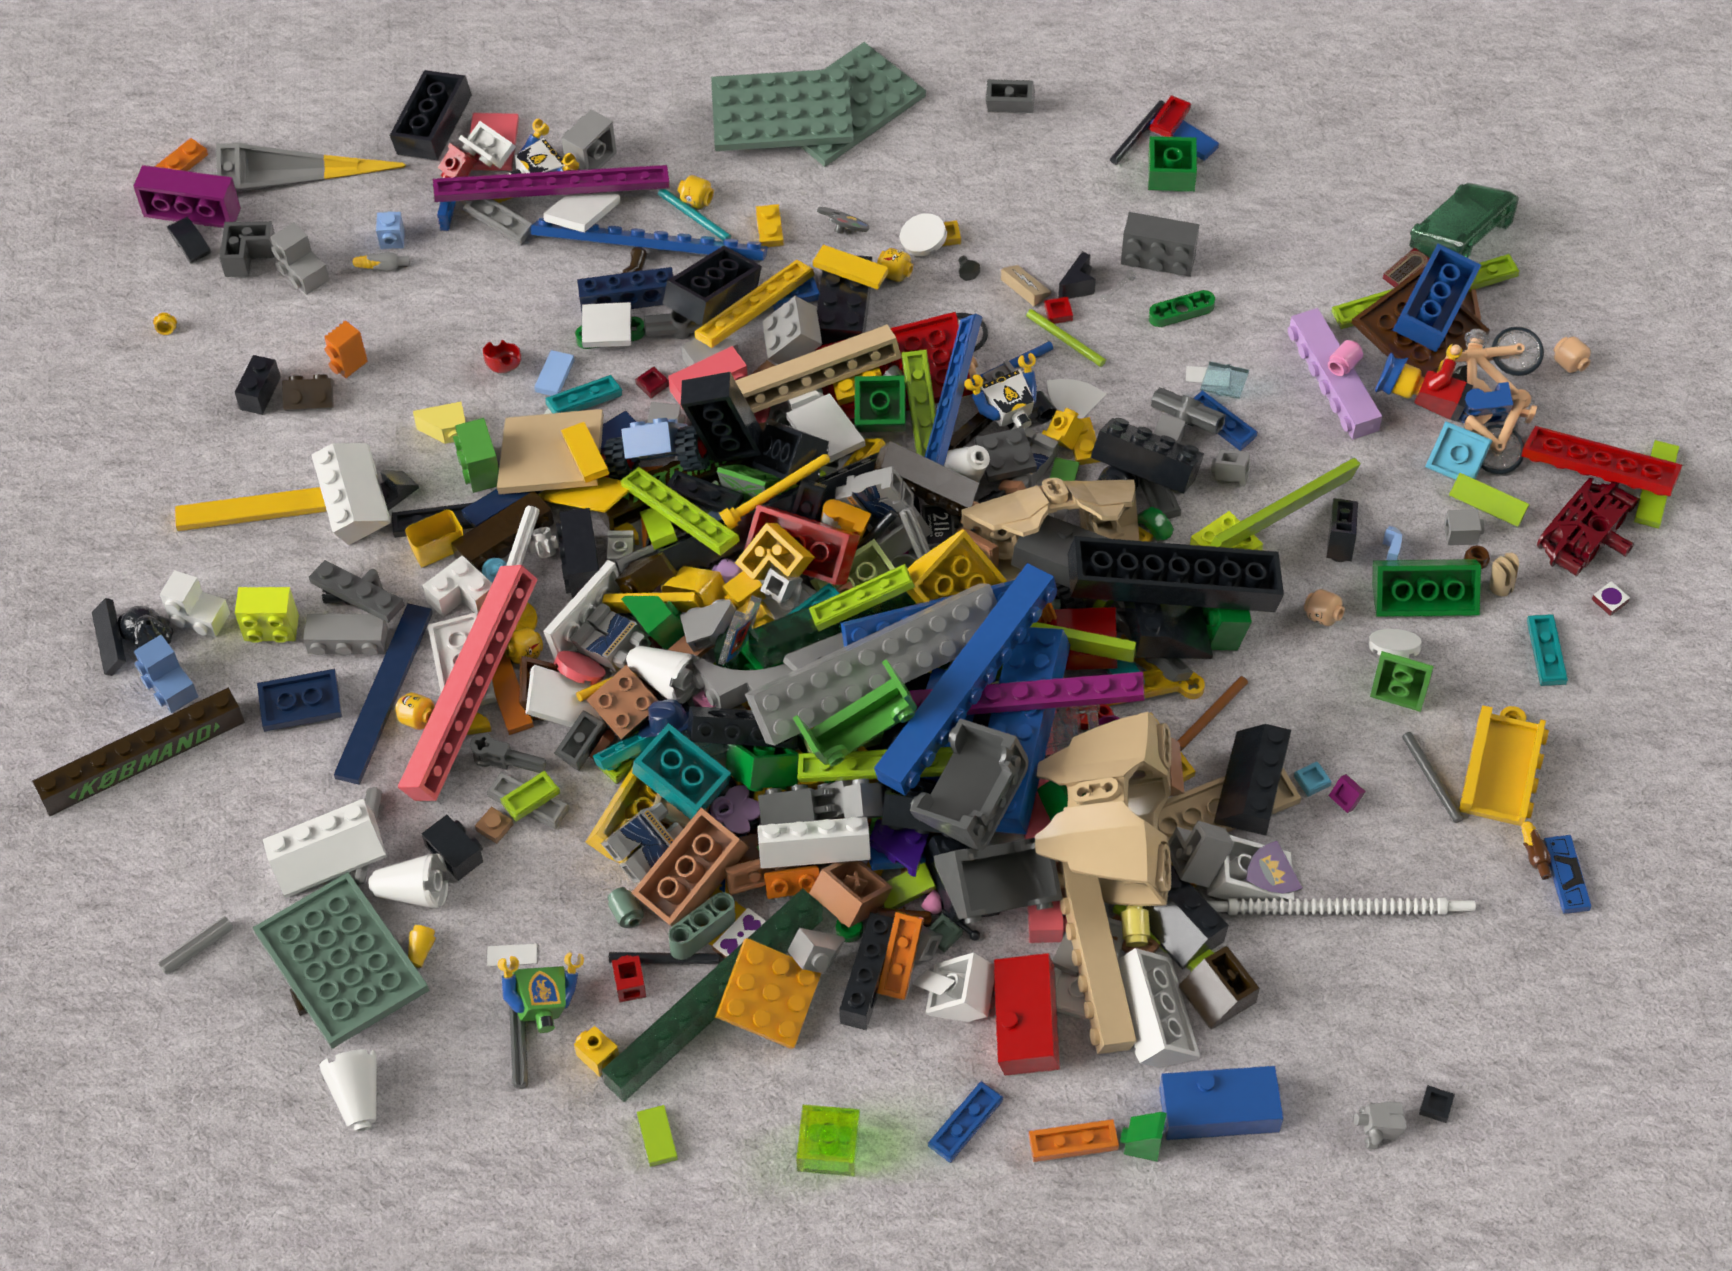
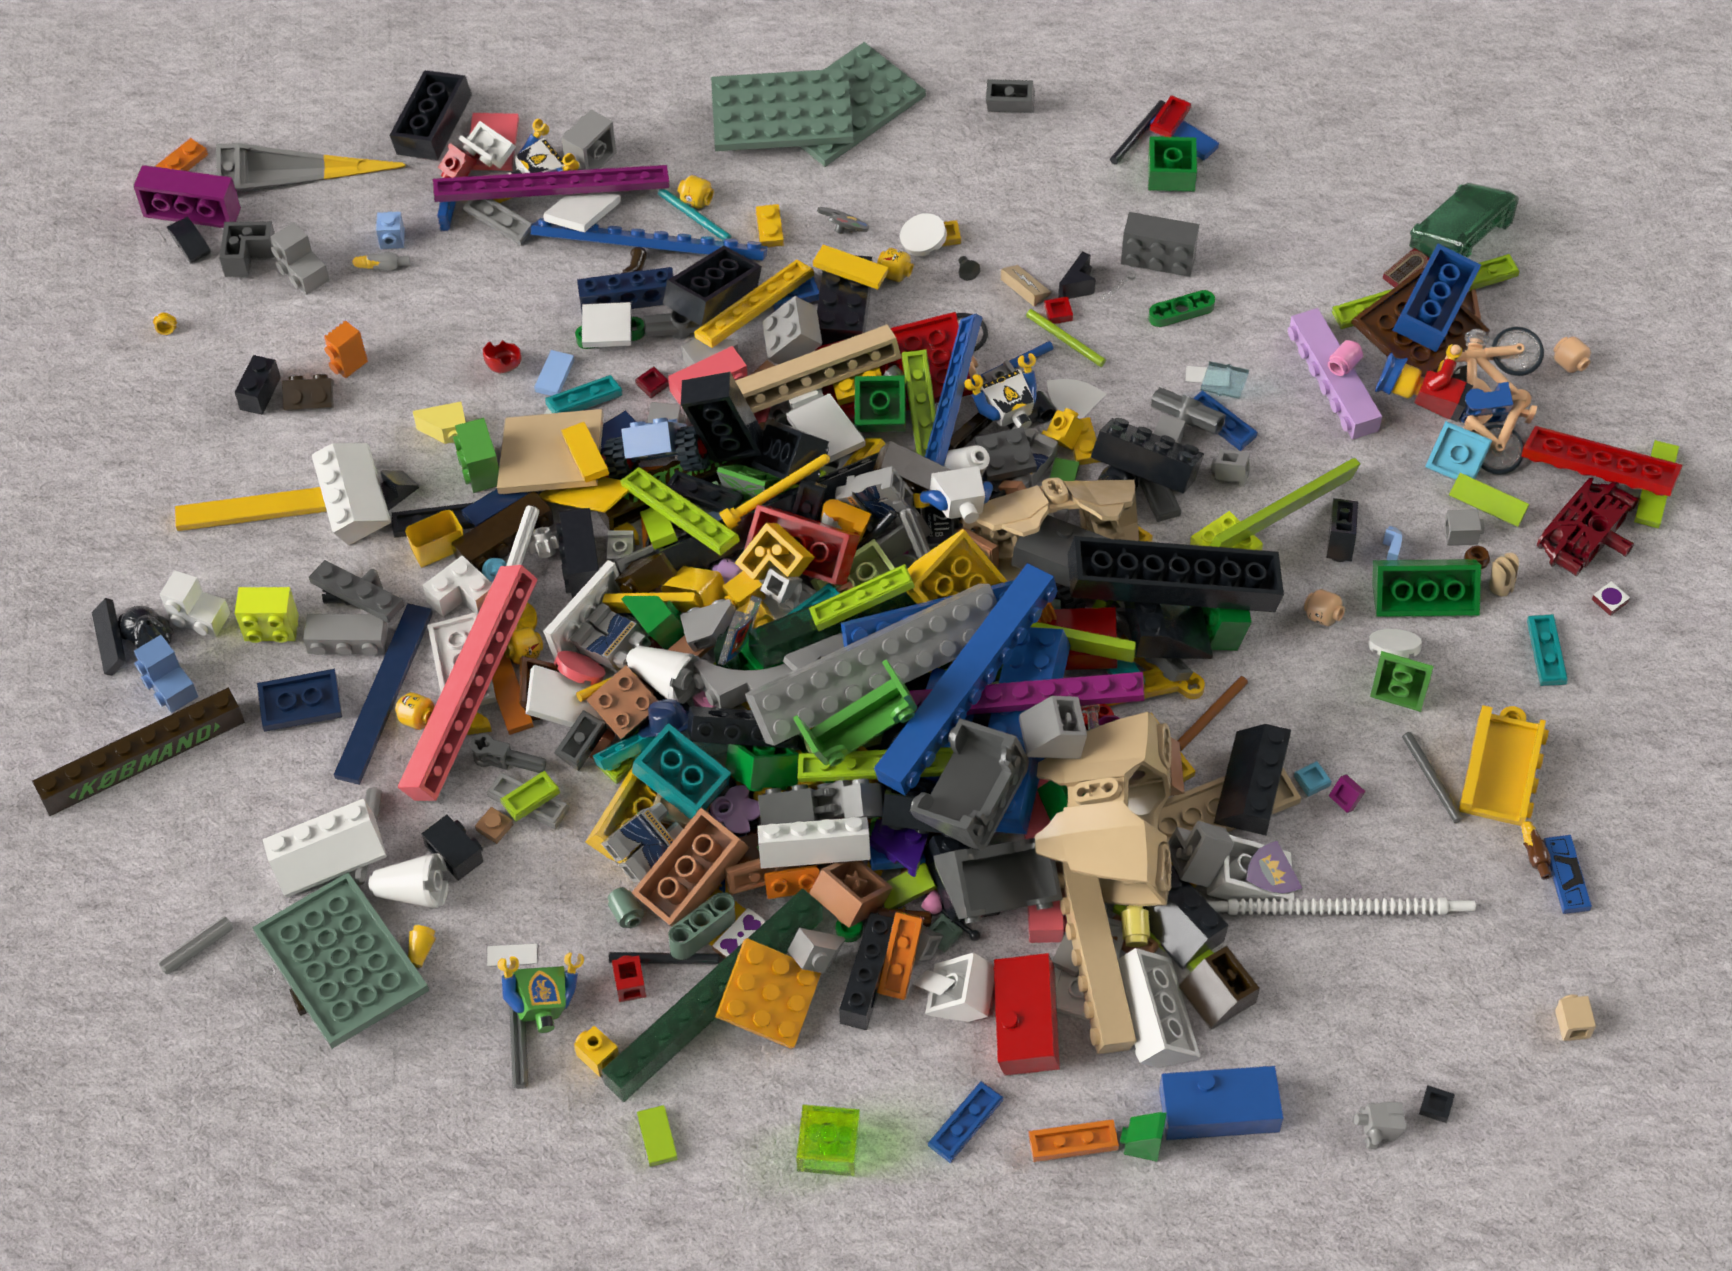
white cone [320,1049,377,1132] -> none
green hair [1137,507,1174,541] -> none
none -> white torso [913,466,993,524]
none -> light grey slope [1019,696,1087,759]
none -> tan brick [1555,994,1596,1041]

